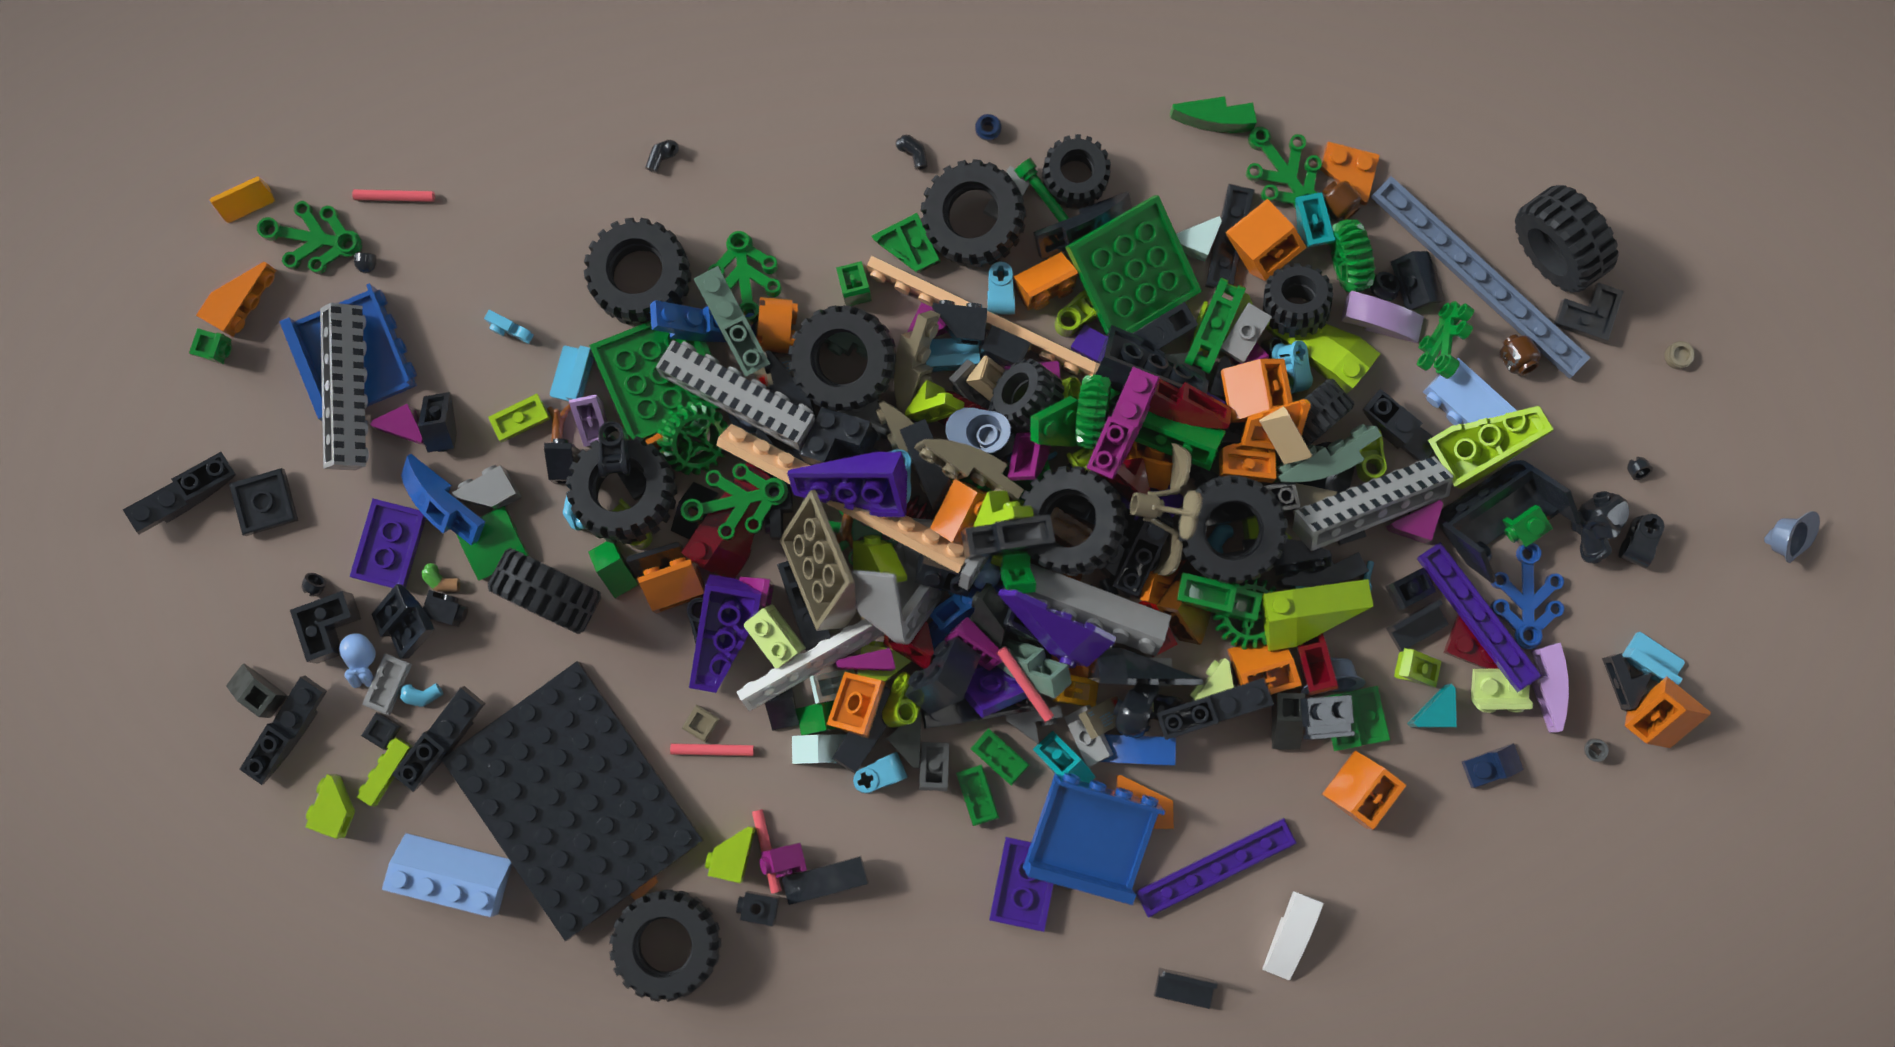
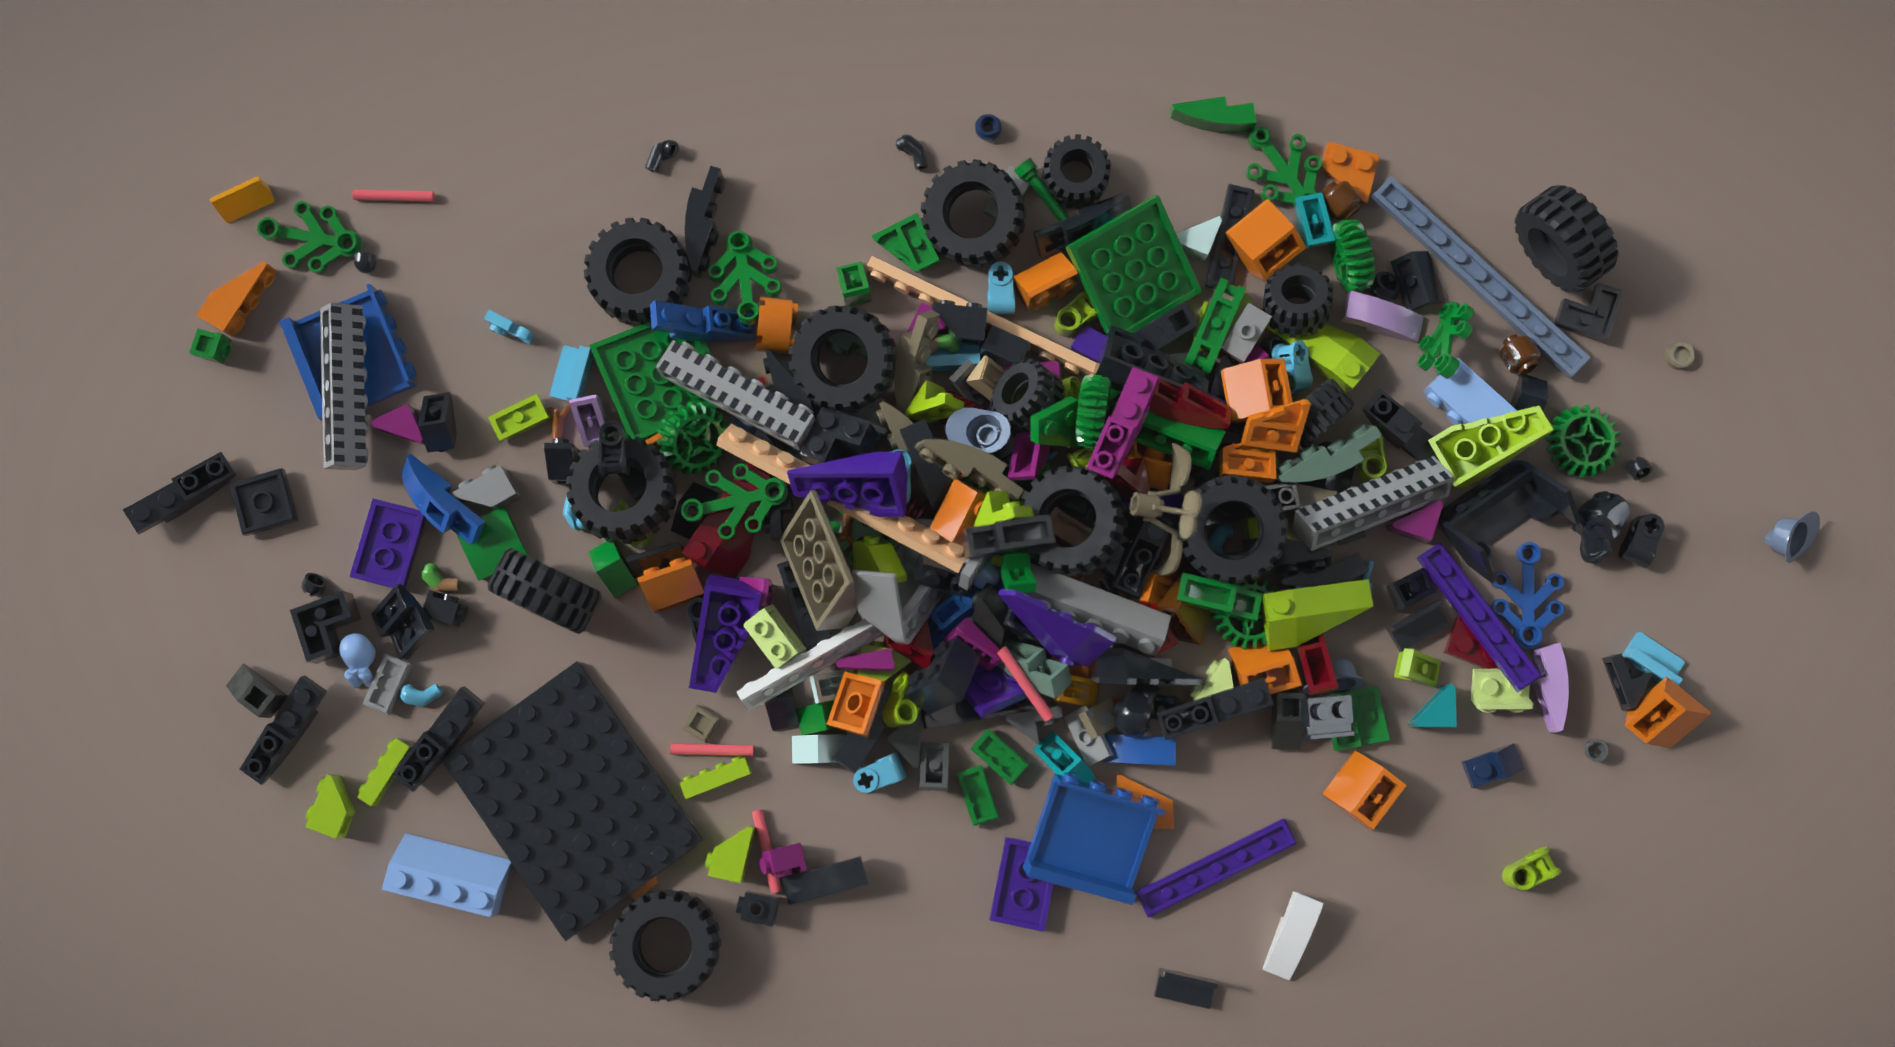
black tile [361,712,402,750] -> none
sand green slope [693,266,770,377] -> none
tan slope [1259,406,1312,464] -> none
green bracket [1502,504,1553,547] -> none
none -> lime piece [680,756,752,799]
none -> black slope [684,165,726,278]
none -> bright green arm [929,333,961,355]
none -> lime piece [1502,846,1561,890]
none -> black slope [1510,375,1548,411]
none -> green gear [1545,405,1622,478]

